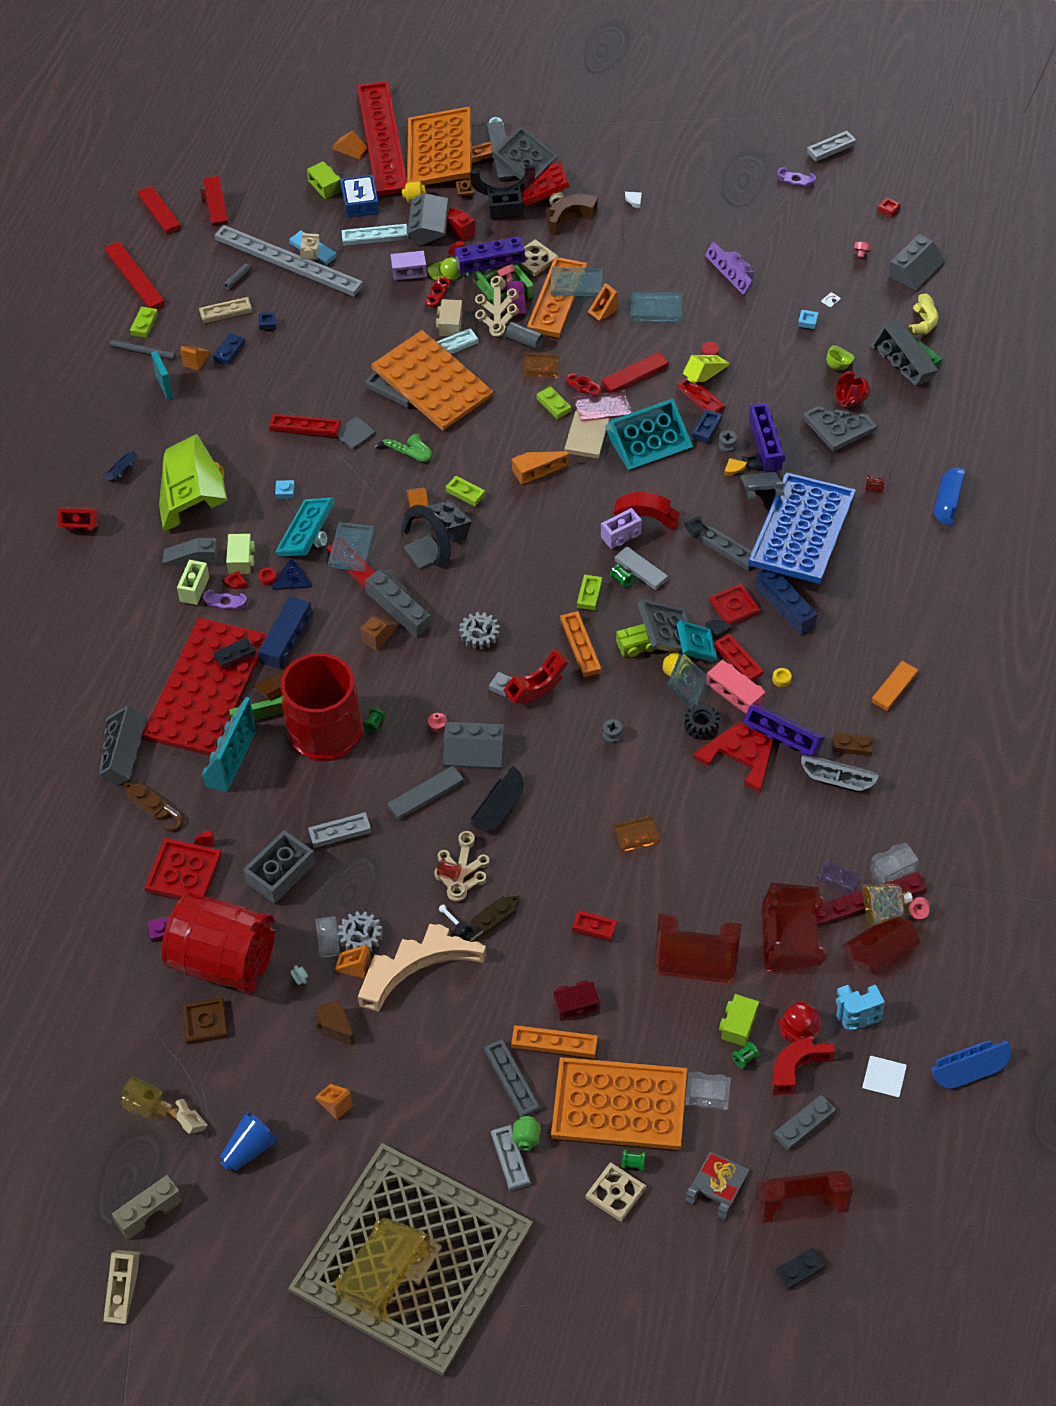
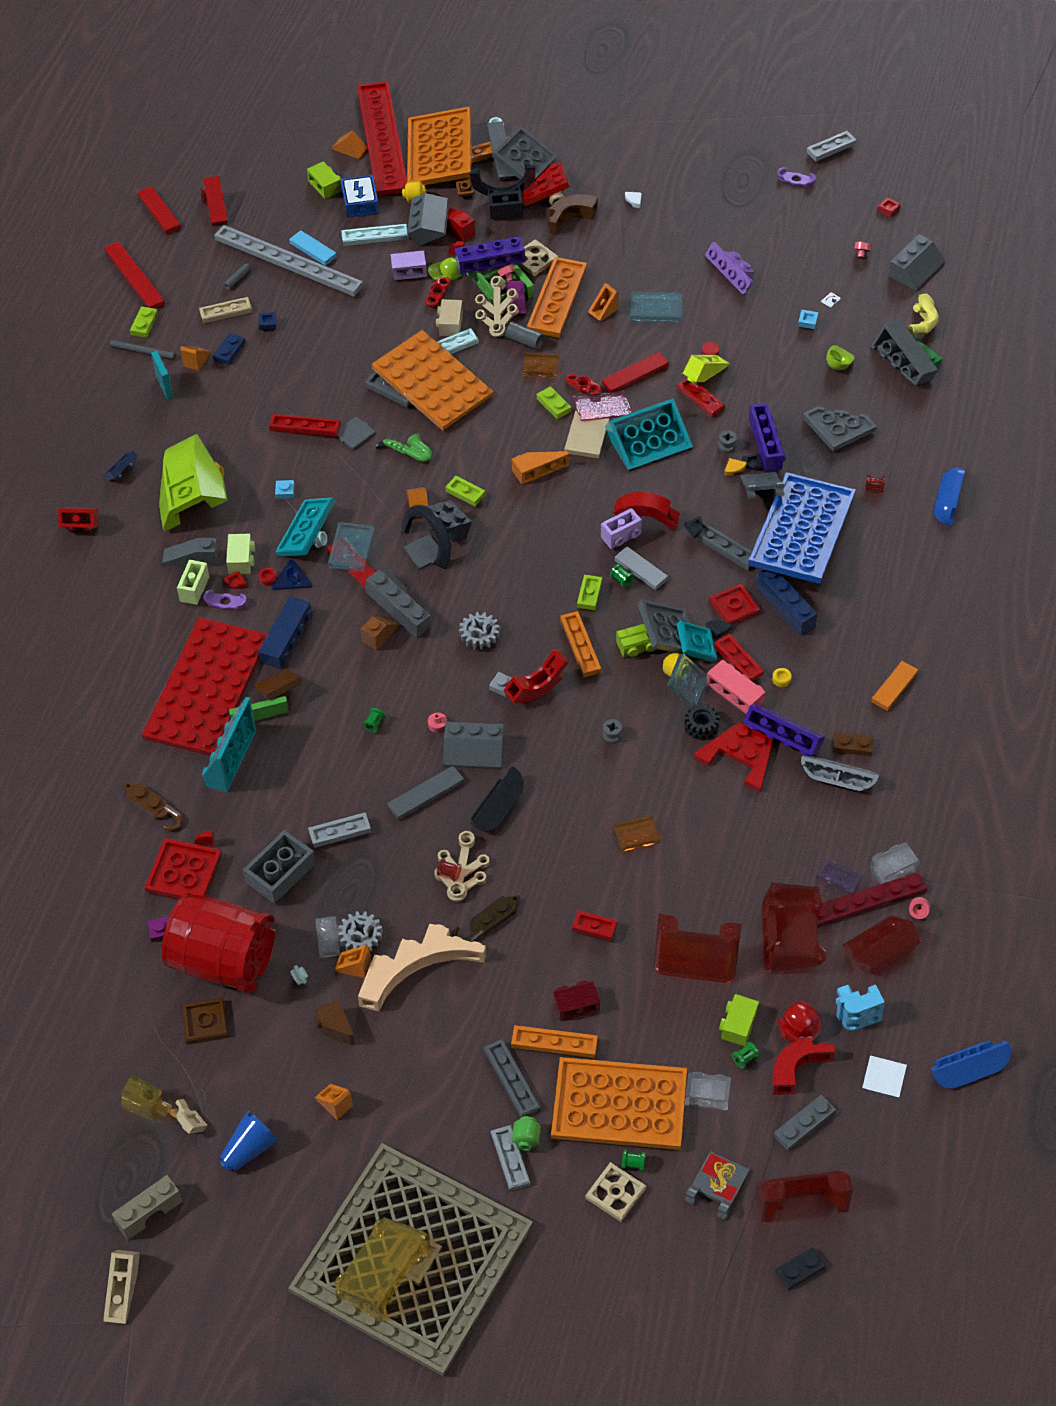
dark grey wedge [99,705,147,785] -> none
black plate [213,637,256,670] -> none
red piece [281,653,363,762] -> none
tan brick [300,233,319,260] -> none
black hinge [439,905,473,940] -> none
clear light blue tile [550,267,603,296] -> none
dark blue plate [692,409,722,443] -> none
red helmet [835,371,870,408] -> none
torso [862,884,912,925] -> none

